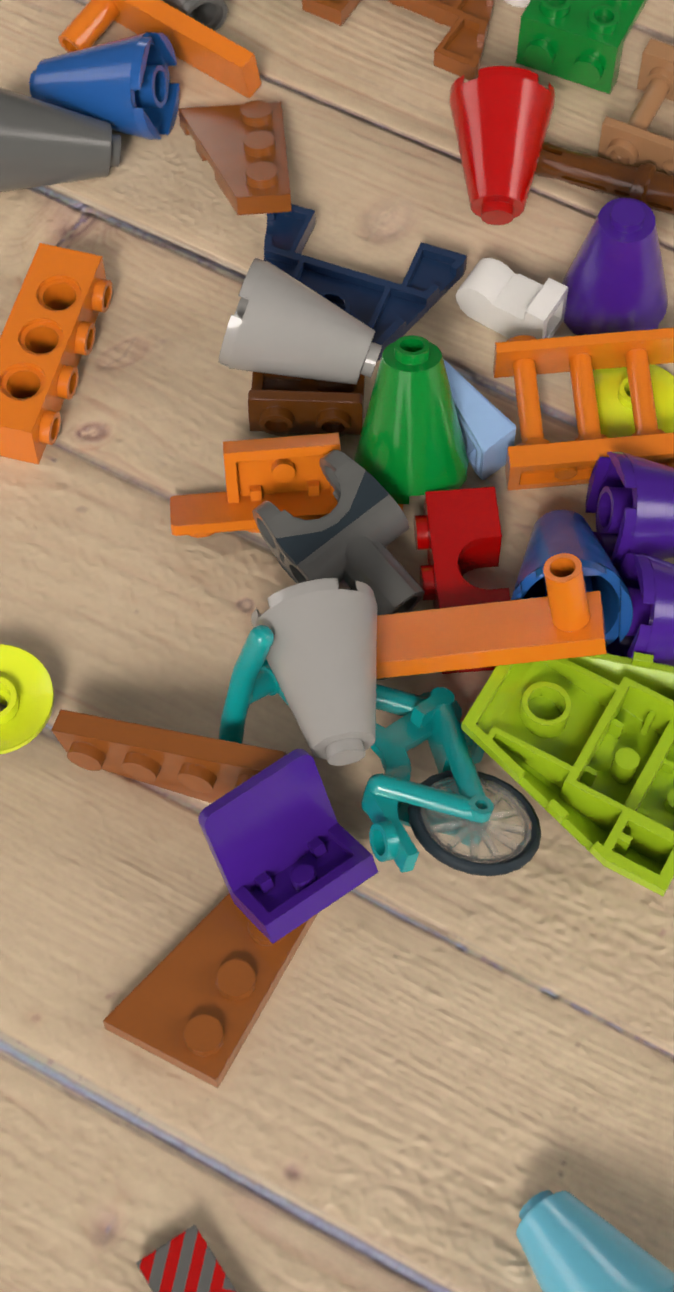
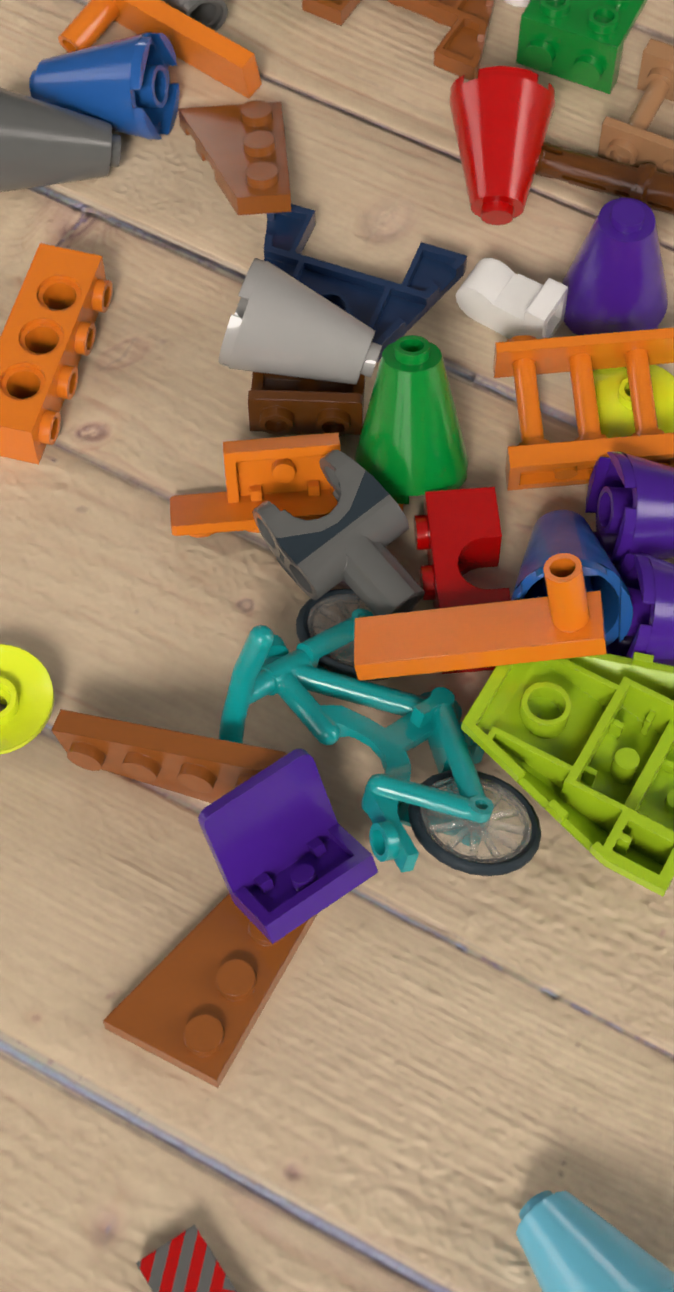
light grey cone [251,578,377,766] -> none
light blue slope [443,359,516,480] -> none

